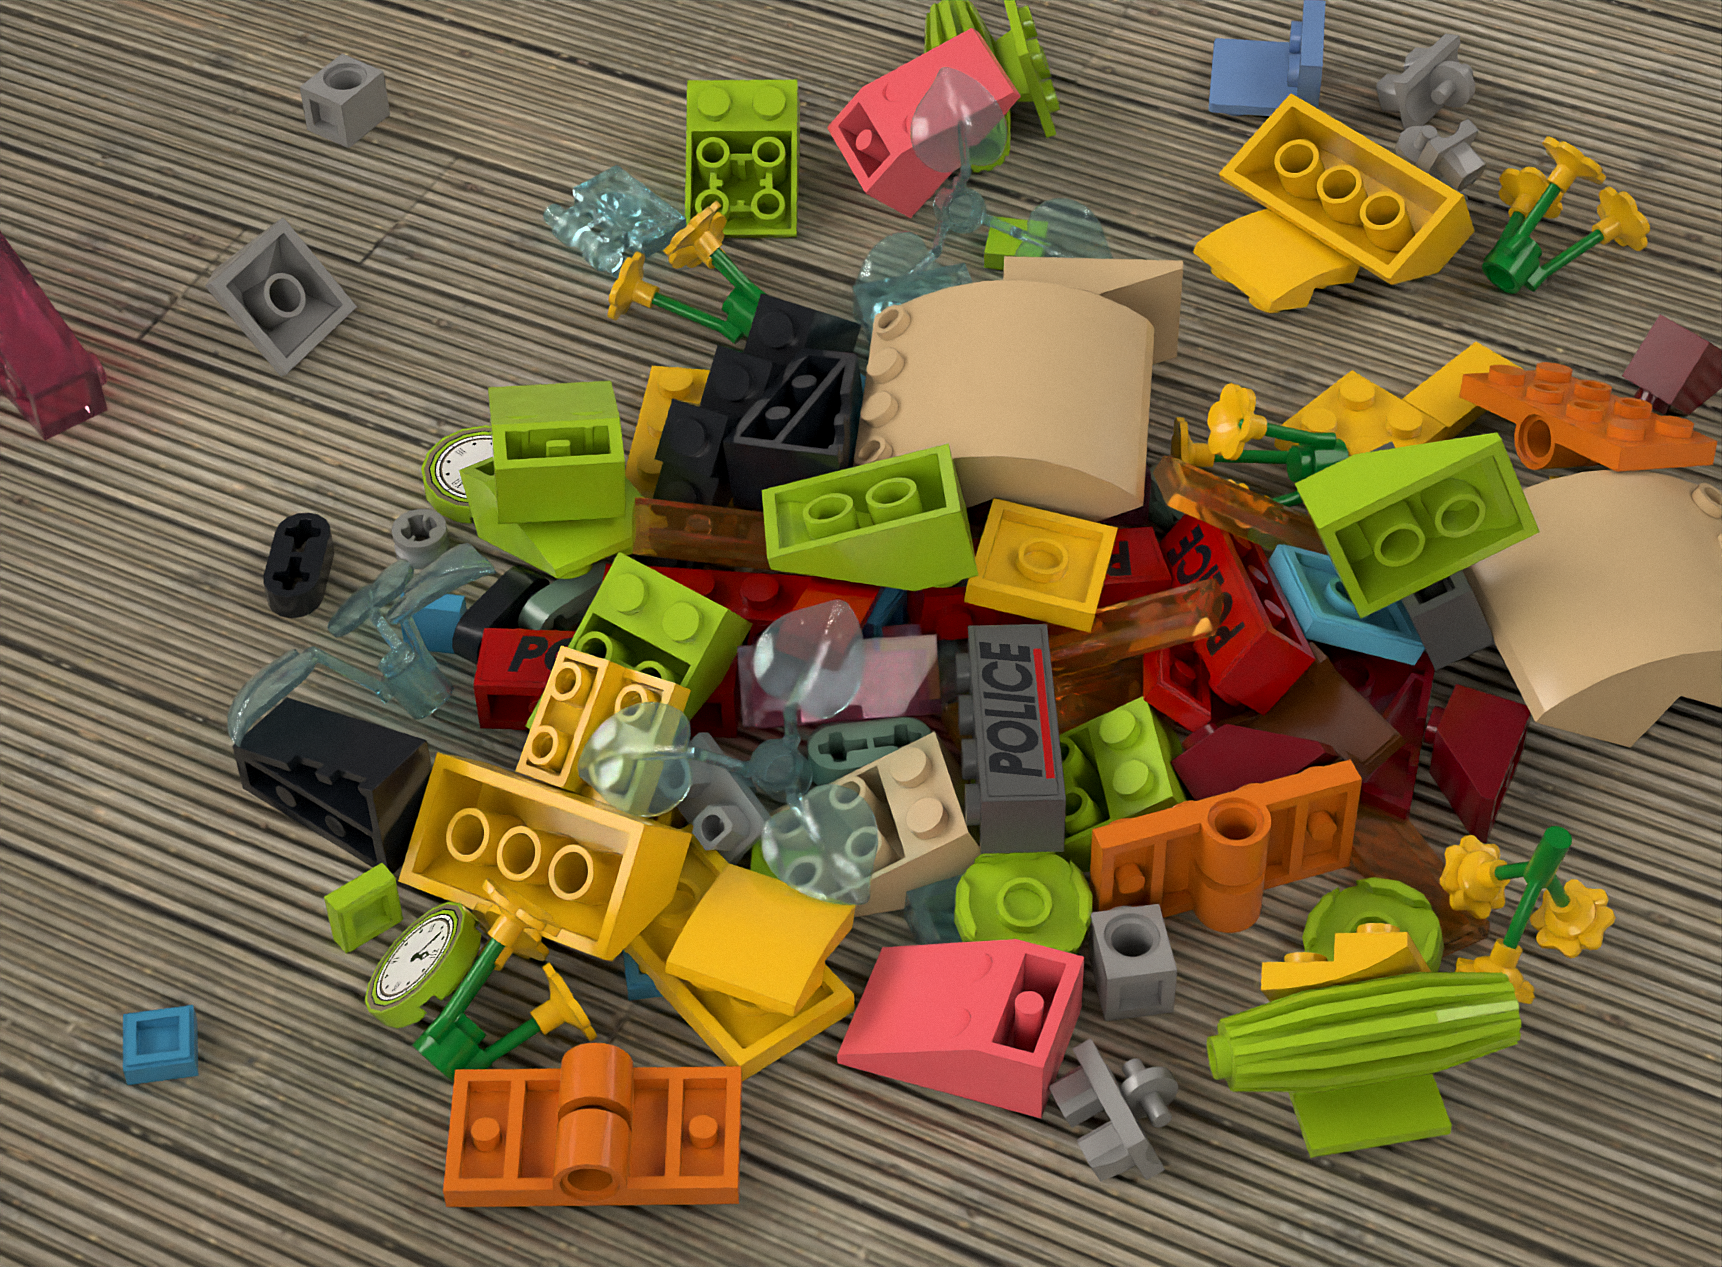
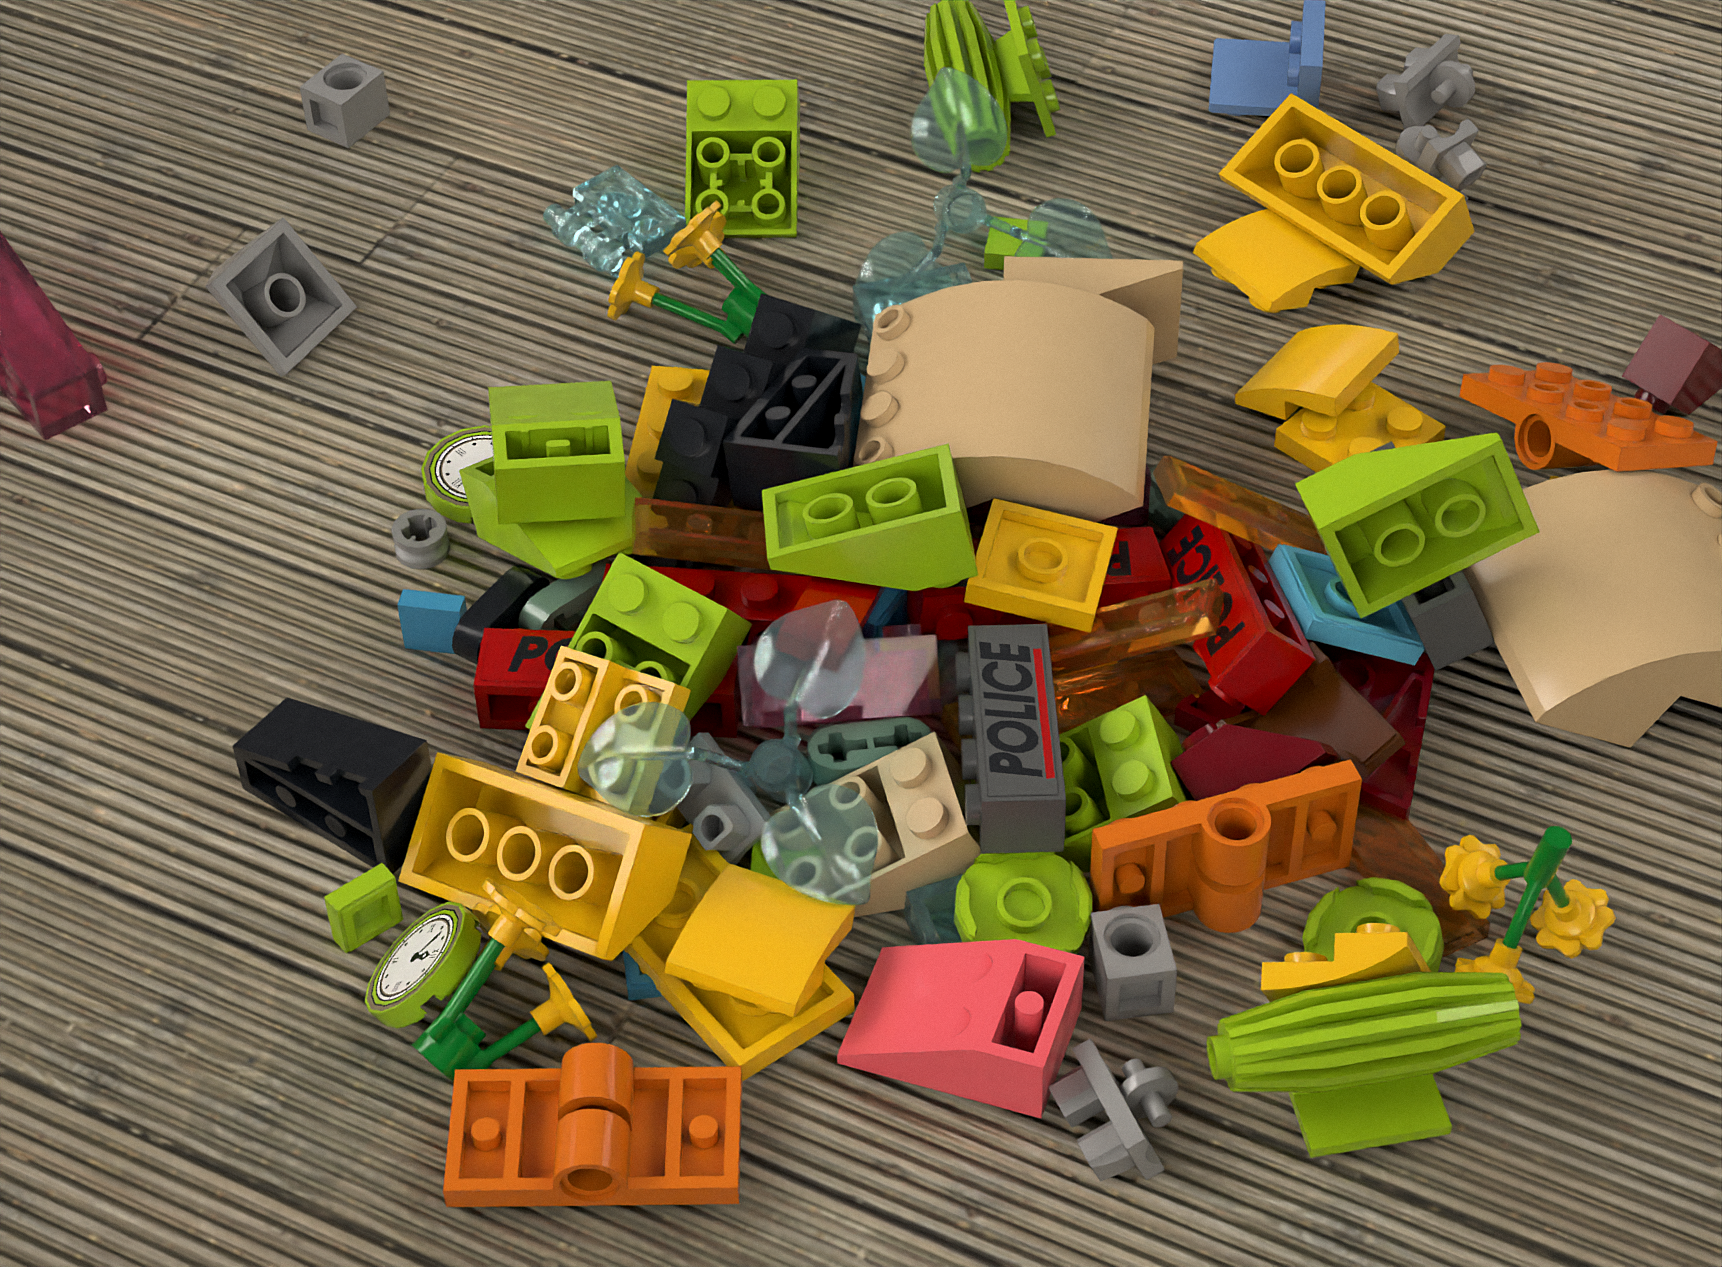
dark azure tile [123,1005,199,1085] -> none
clear light blue plant [227,543,496,748] -> none
black beam [263,512,334,618] -> none
coral slope [827,28,1021,218] -> none
red tile [1143,601,1212,733] -> none
plant [1170,383,1349,541] -> none
yellow tile [1402,341,1523,440] -> none
dark red slope [1424,684,1531,844] -> none
plant [1482,136,1650,294] -> none
none -> yellow slope [1235,324,1399,420]

